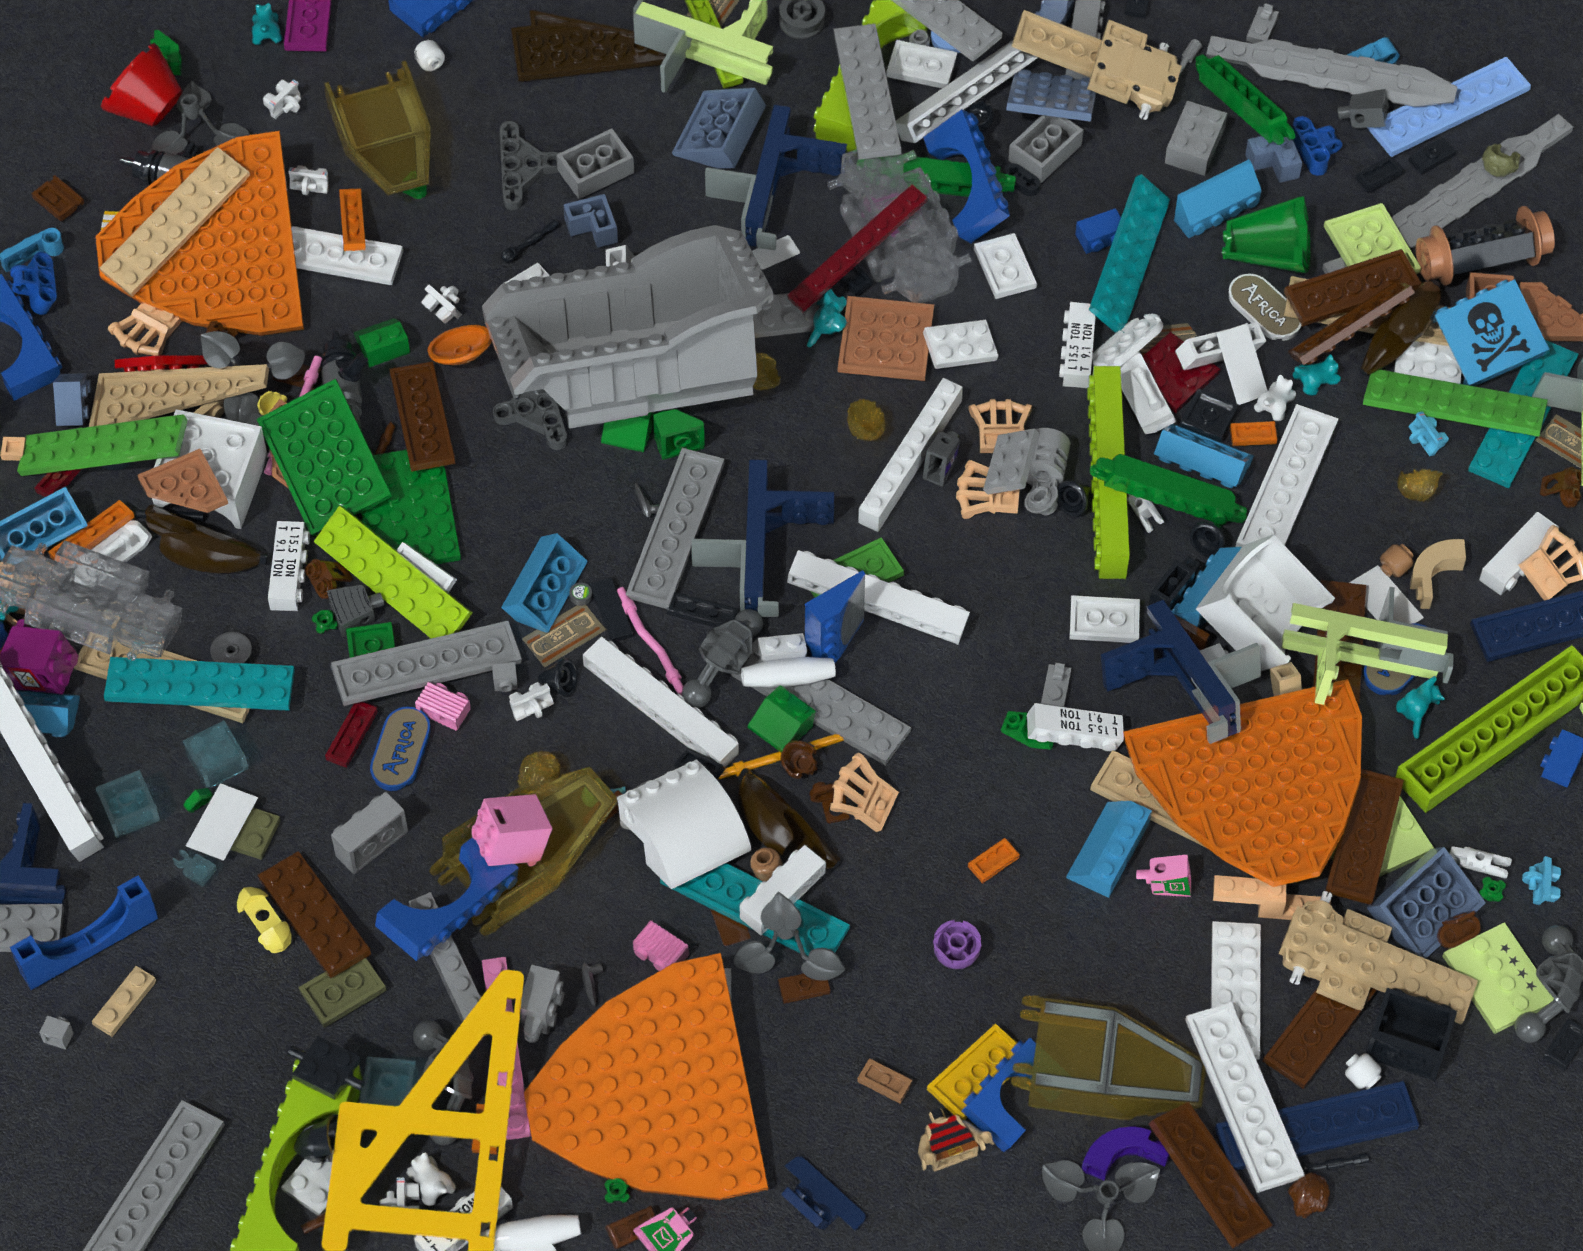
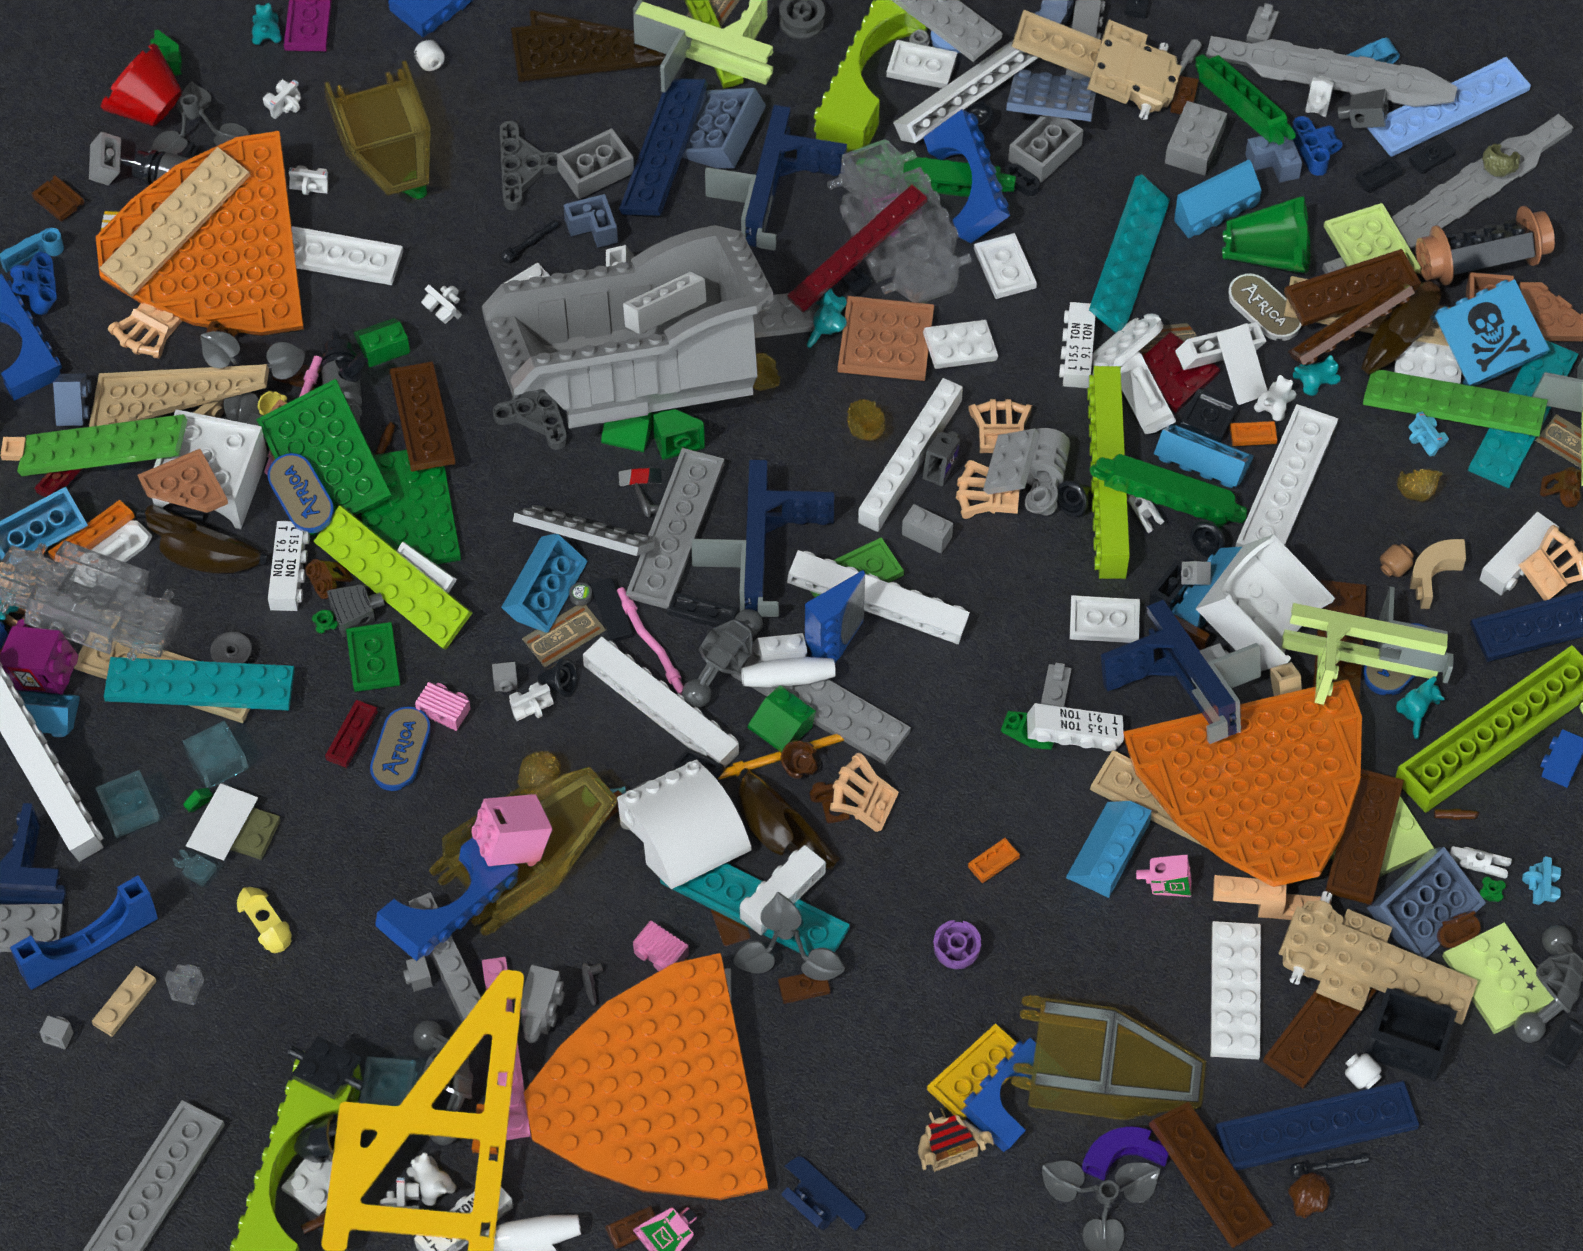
red plate [115,355,207,372] -> none
reddish brown plate [258,851,371,979] -> none
olive plate [299,958,386,1028] -> none
light grey plate [331,621,522,706] -> none
light grey brick [331,792,408,874] -> none
orange plate [339,189,366,251] -> none
orange dish [427,325,492,365] -> none
green plate [605,1178,629,1203] -> none
medium nougat head [750,847,783,882] -> none
white sticker [752,235,800,269] -> none
light grey plate [834,24,901,160] -> none
medium nougat plate [857,1058,912,1104] -> none
blue piece [1075,208,1121,254] -> none
white plate [1185,1002,1304,1193] -> none
white sticker [1349,565,1424,624] -> none
none -> light grey brick [89,132,121,185]
none -> clear arch [165,964,204,1005]
none -> dark tan tile [268,453,334,533]
none -> light grey plate [403,956,432,992]
none -> light grey plate [513,505,655,556]
none -> dark blue plate [619,79,708,216]
none -> sticker [619,468,662,486]
none -> white brick [623,272,706,334]
none -> light grey brick [902,504,953,554]
none -> reddish brown plate [1170,76,1198,114]
none -> light grey plate [1181,561,1211,585]
none -> white hips [1305,76,1334,117]
none -> reddish brown piece [1434,808,1480,820]

